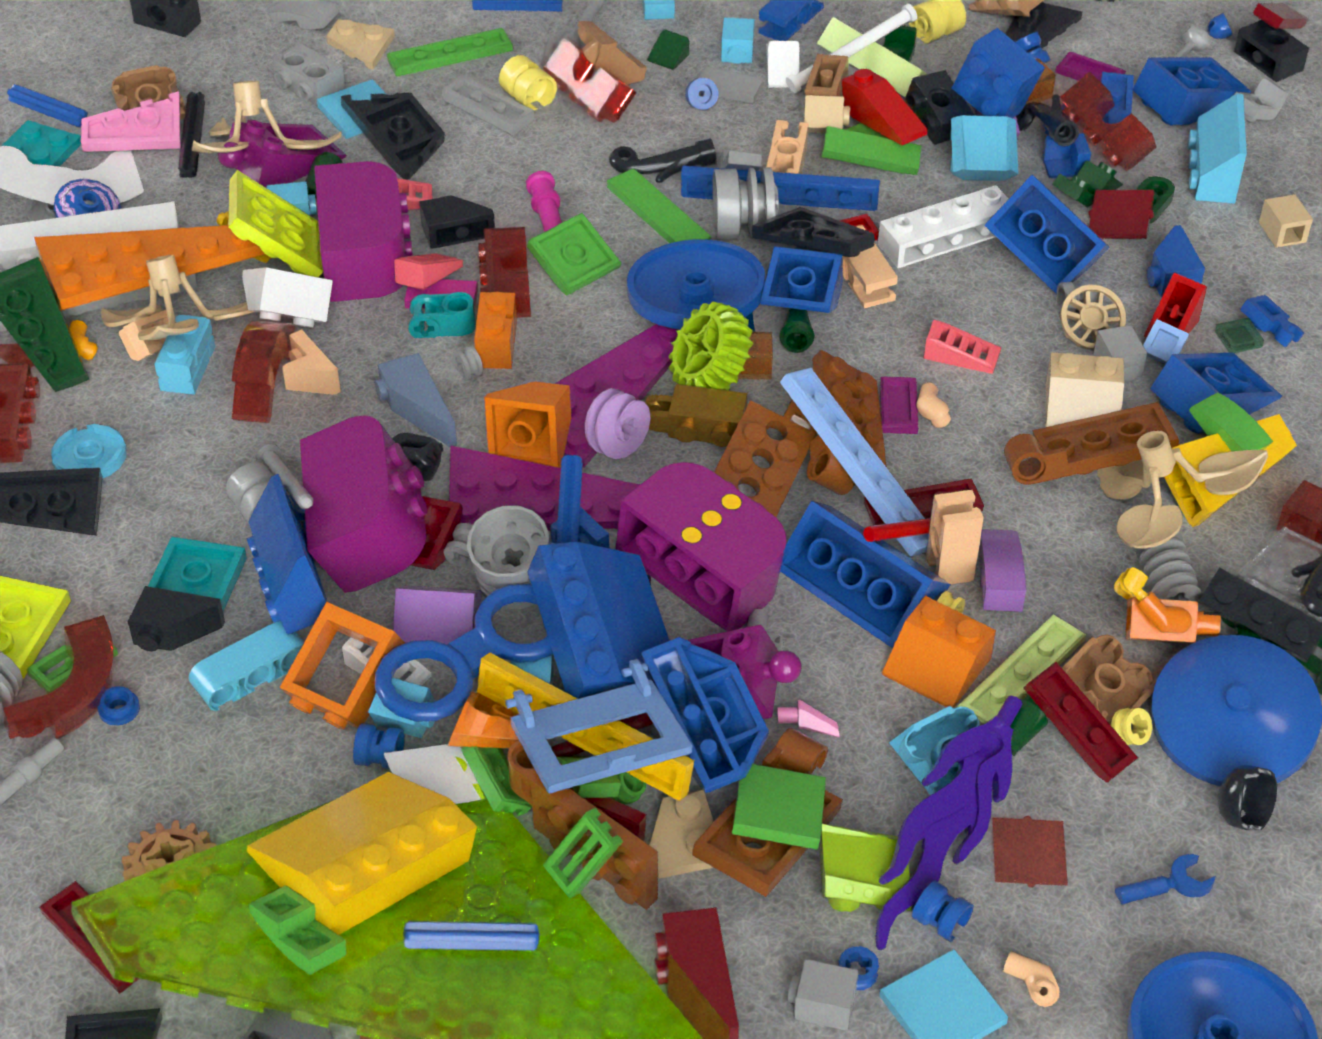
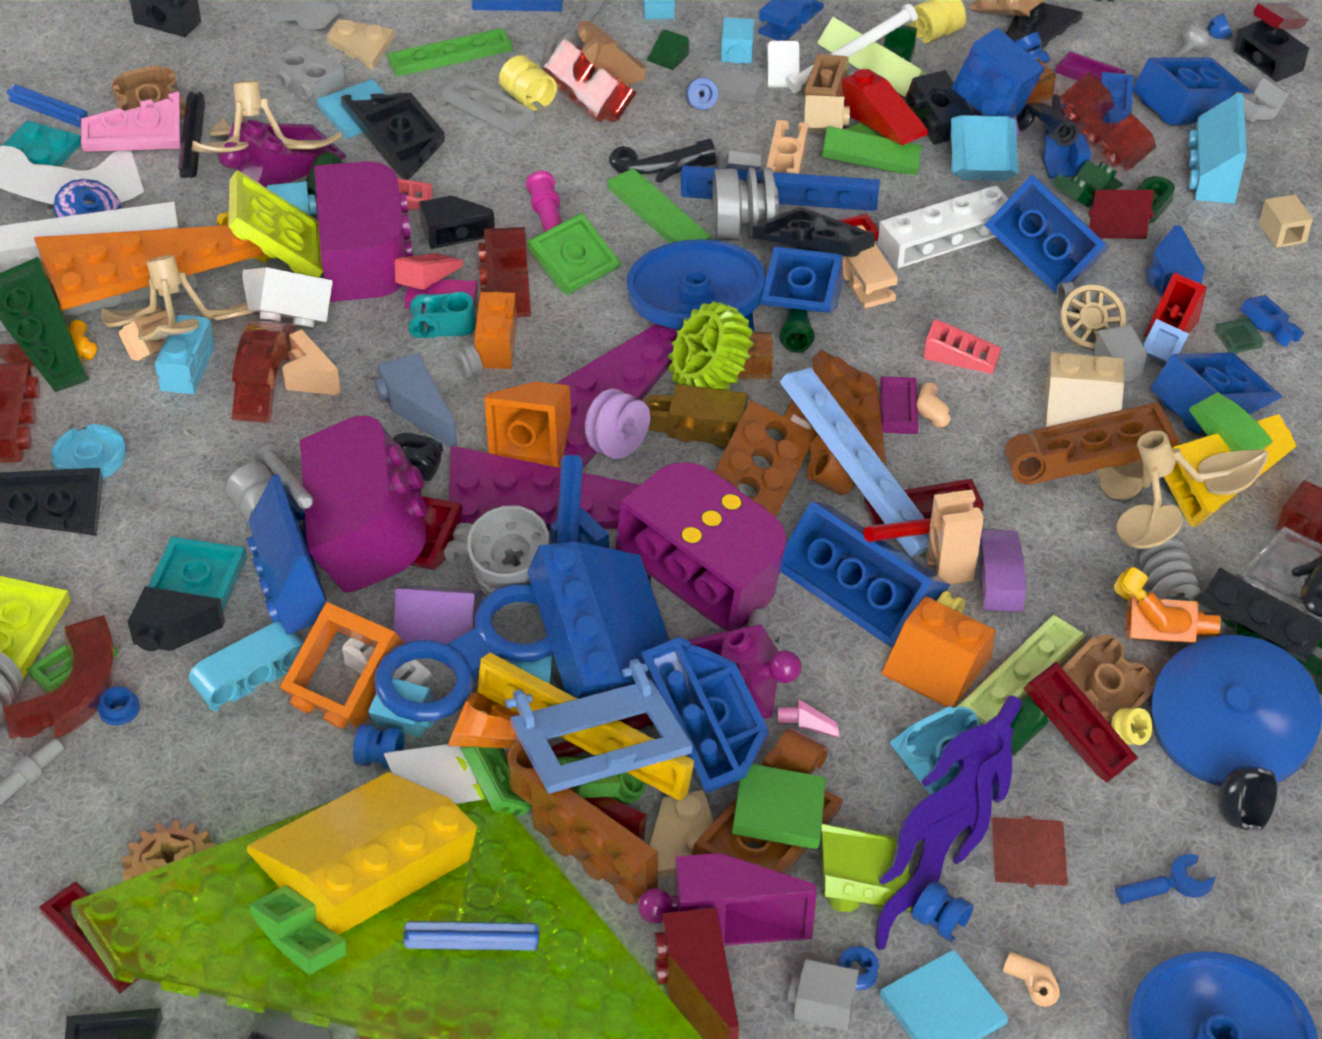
bright green tile [543,808,623,899] -> none
none -> magenta slope [638,853,817,946]

